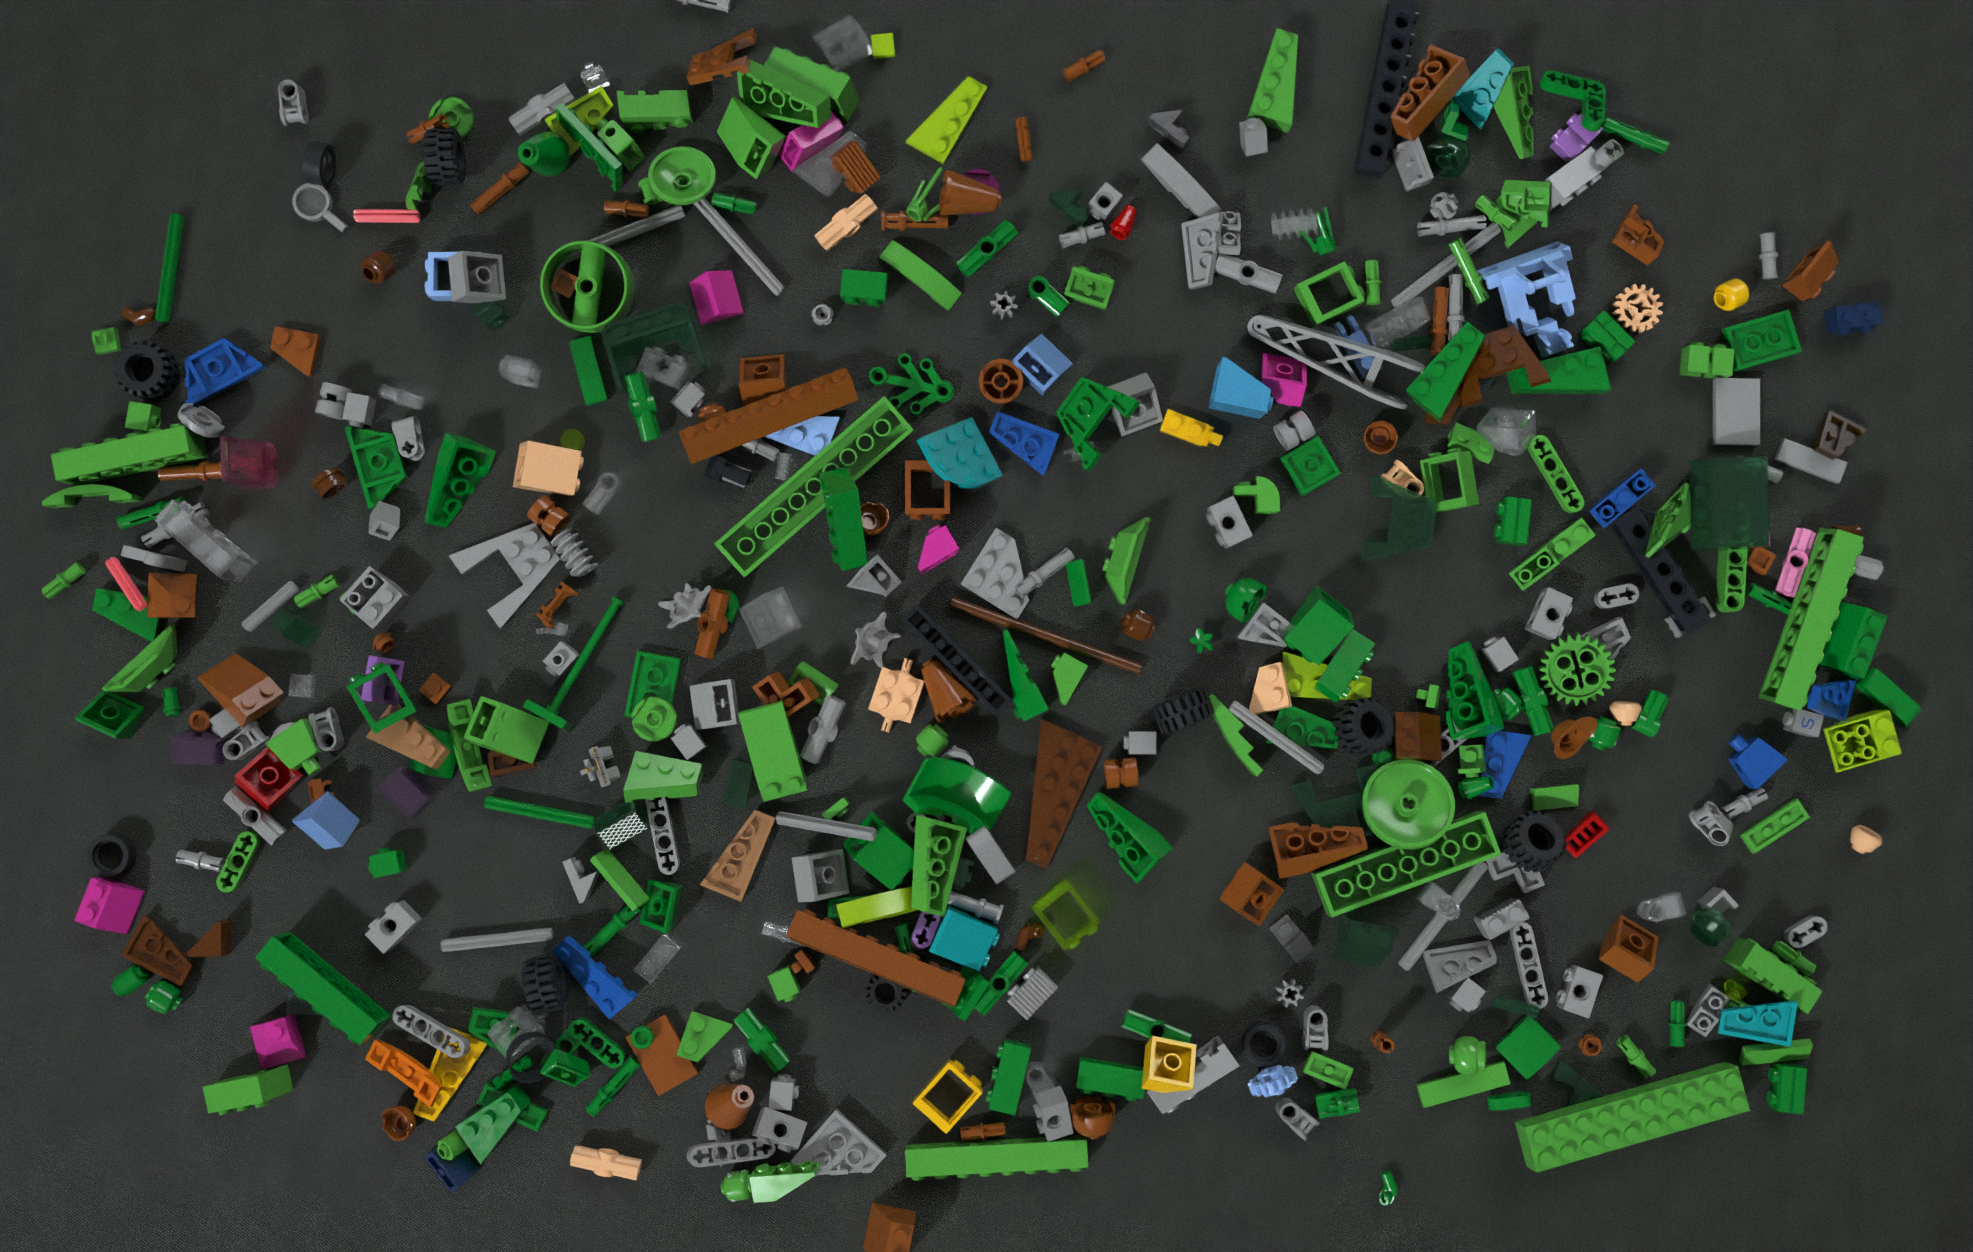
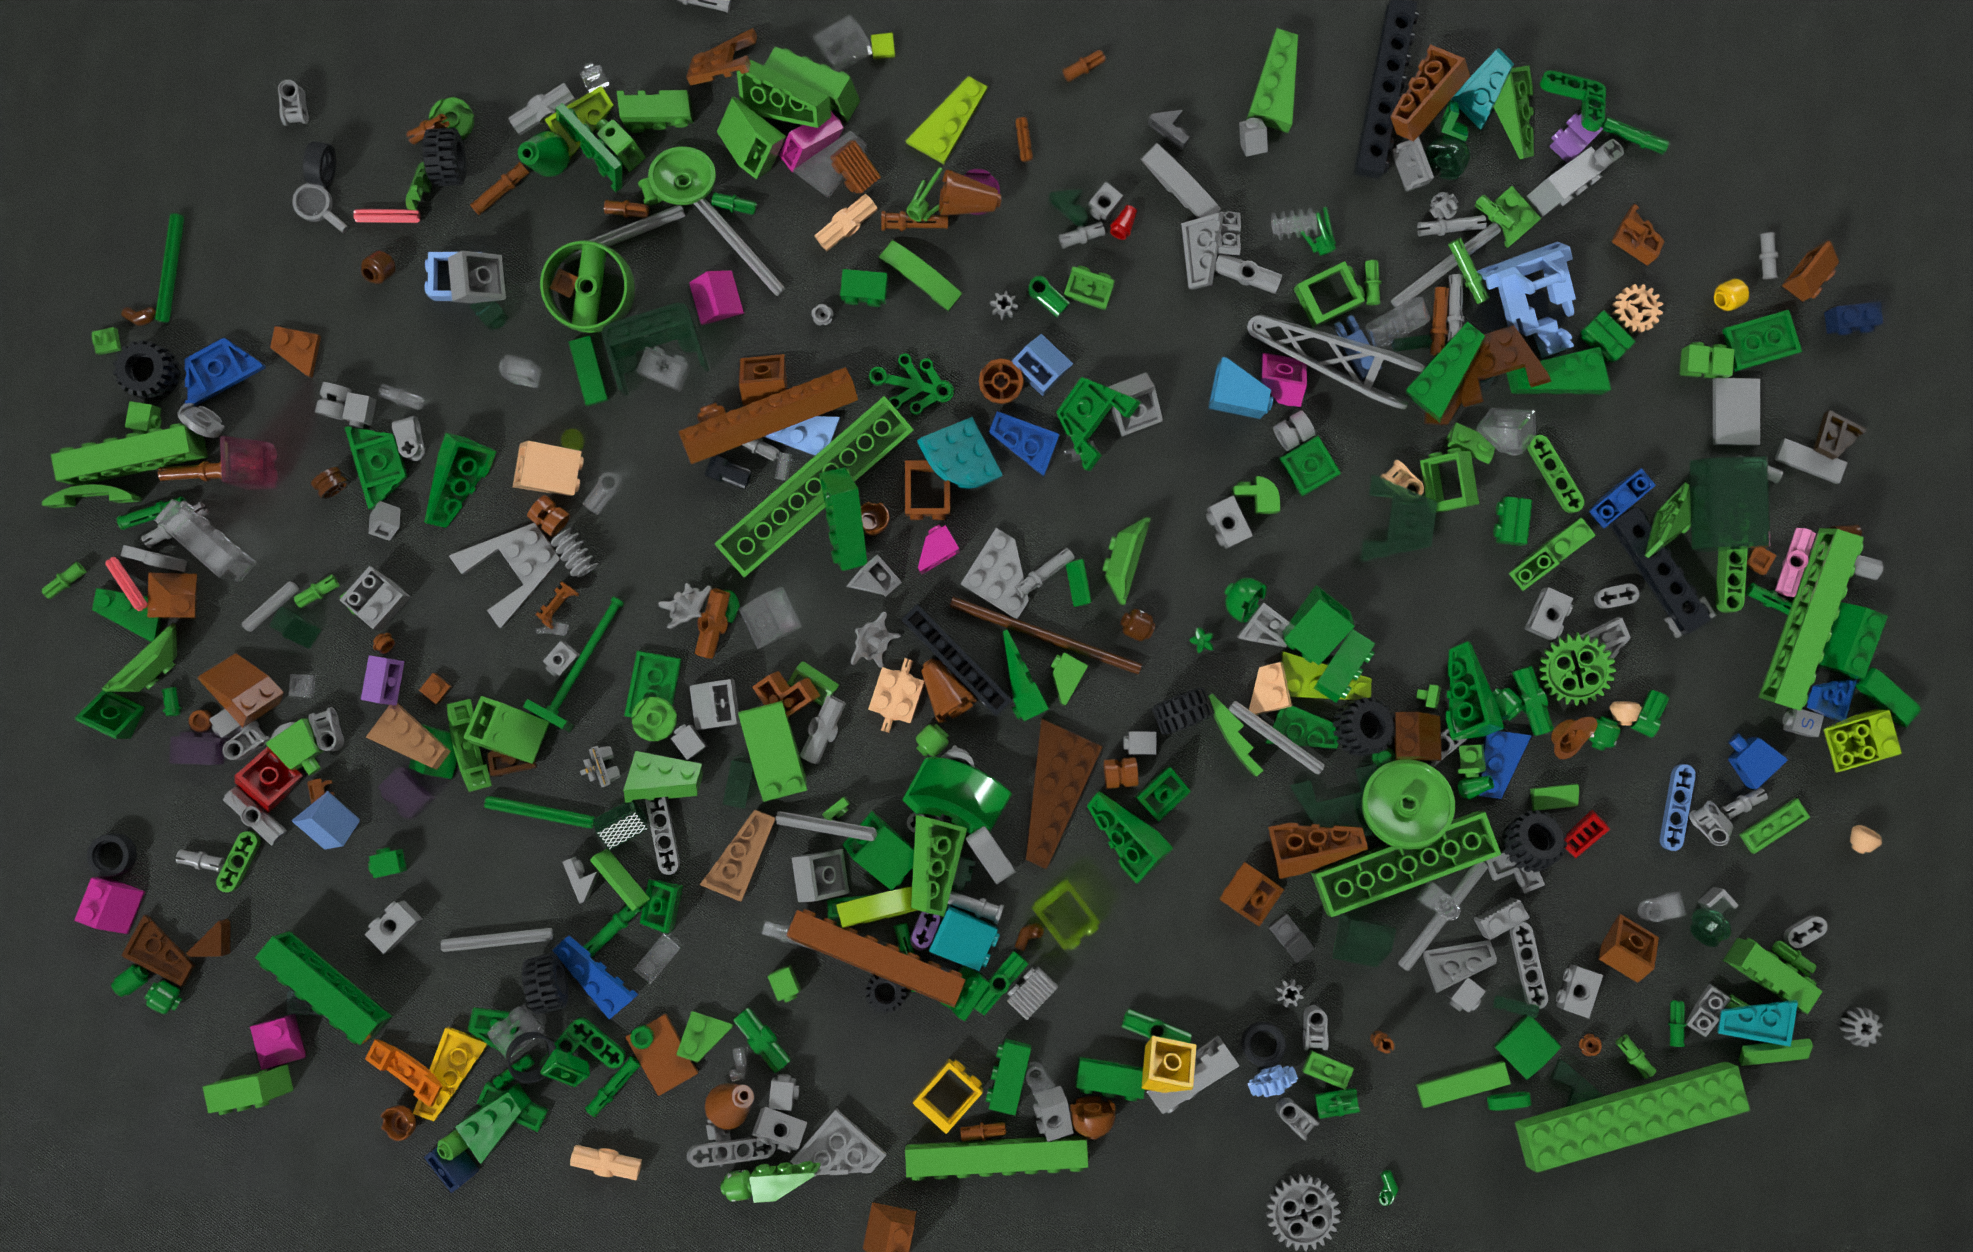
green window [346,662,417,734] -> none
light grey beam [393,1005,470,1058] -> none
green piece [624,371,661,442] -> none
light grey brick [670,382,706,417] -> none
dark orange tile [790,947,817,974] -> none
green piece [956,219,1018,278] -> none
yellow hinge [1159,409,1223,447] -> none
dark orange hair [1363,420,1398,455] -> none
bright green piece [1449,1036,1487,1075] -> none
light grey brick [1480,636,1519,672] -> none
bright green slope [1501,180,1551,227] -> none
clear neon green tile [1724,979,1748,1001] -> none
green brick [1766,1062,1807,1114] -> none
none -> green slope [1135,766,1191,822]
none -> light grey gear [1265,1174,1341,1251]
none -> medium blue beam [1660,764,1695,851]
none -> light grey gear [1840,1007,1883,1047]

